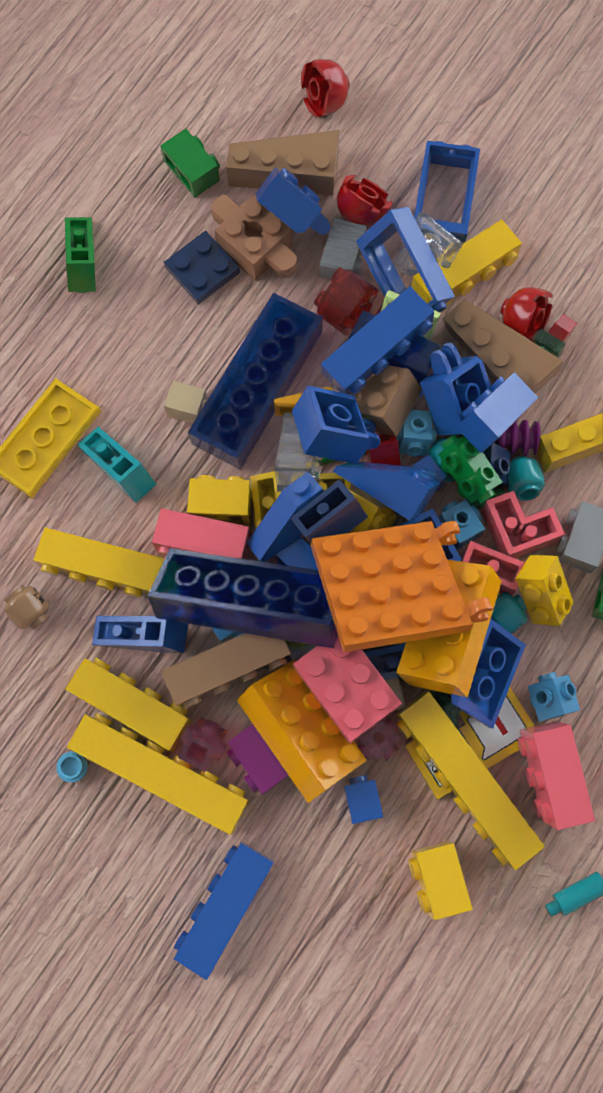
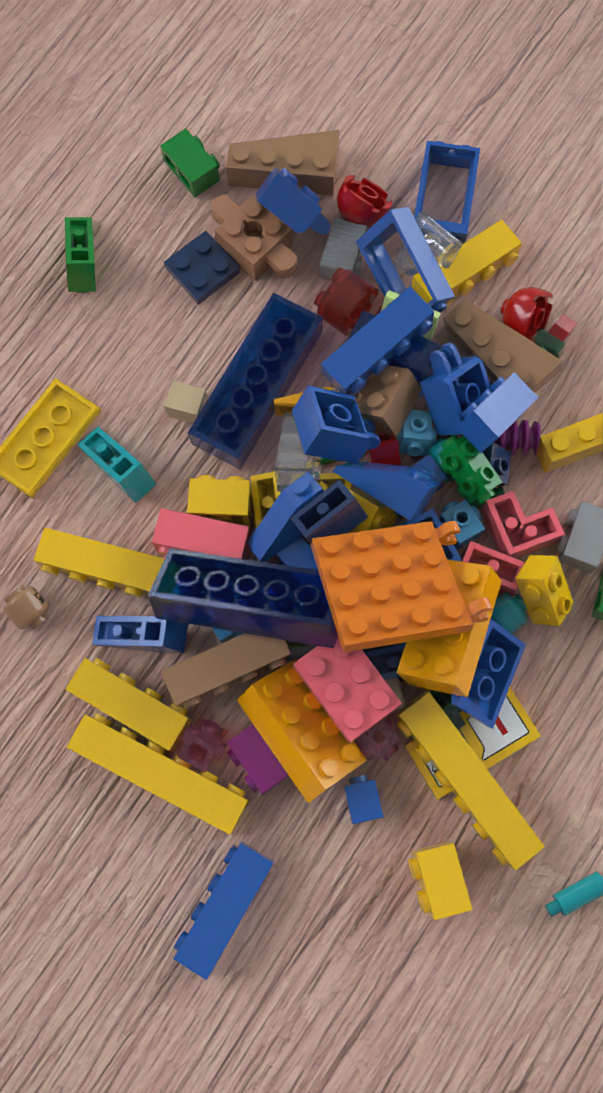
medium azure plate [57,751,88,782] -> none
red cylinder [301,59,350,117] -> none
teal head [507,456,545,501] -> none
coral brick [517,721,595,830] -> none
dark azure brick [528,672,580,722] -> none

